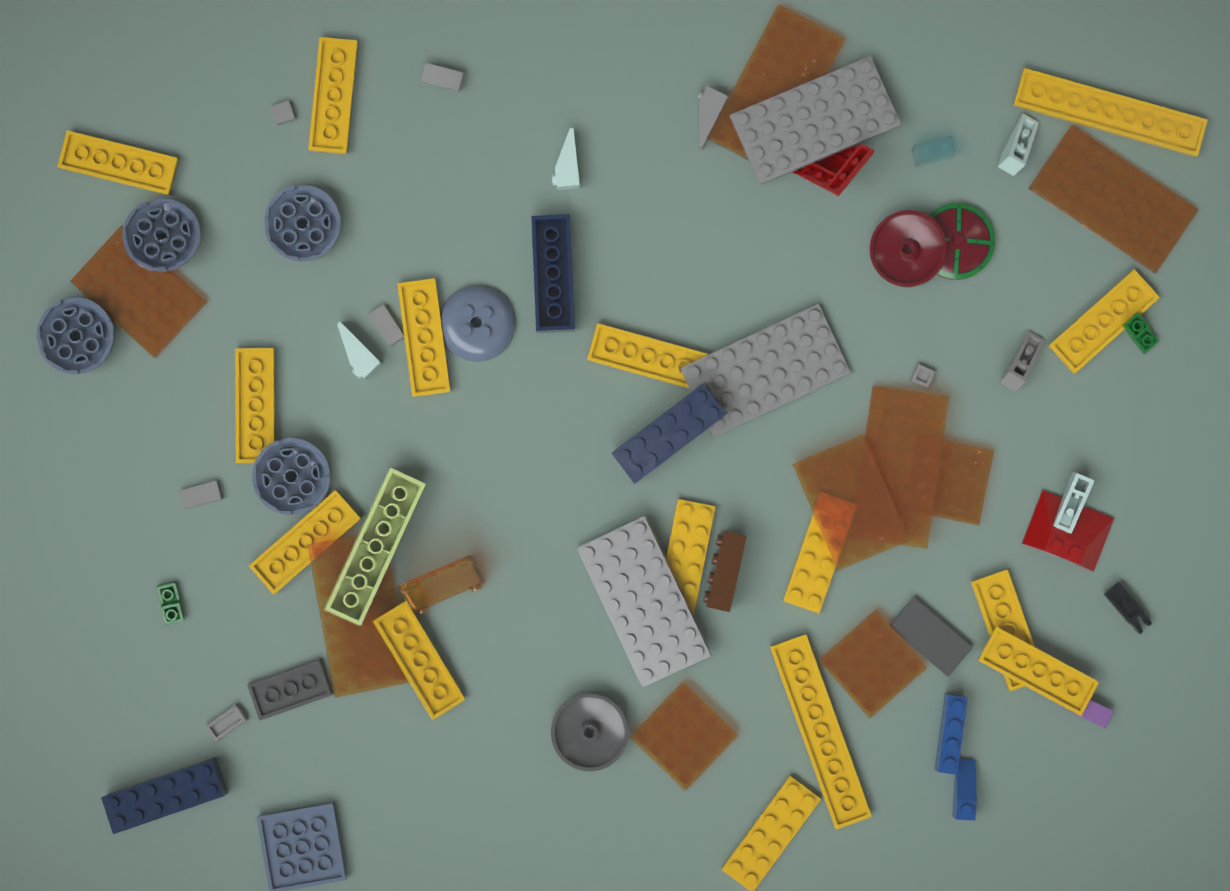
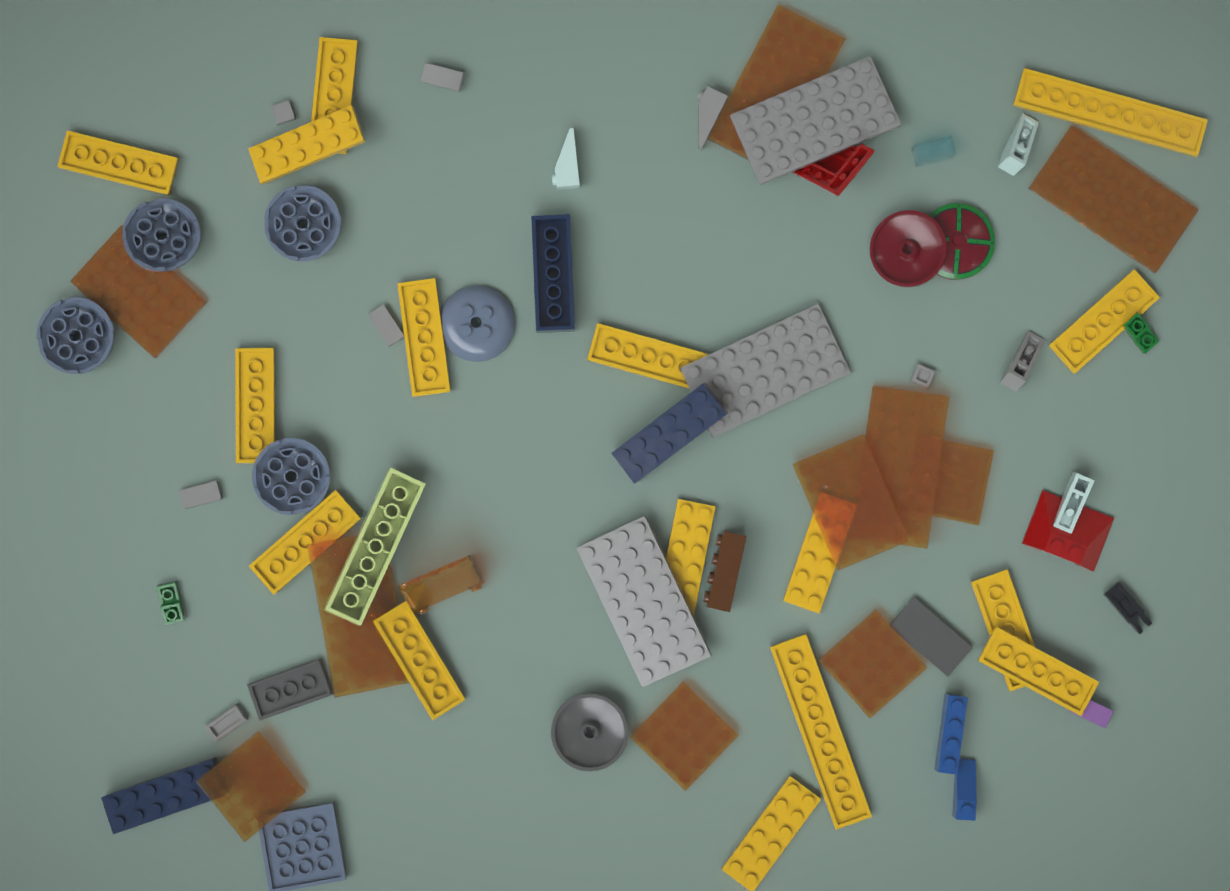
light aqua slope [337,322,382,379] -> none
none -> clear orange plate [196,731,306,842]
none -> yellow plate [248,105,366,185]

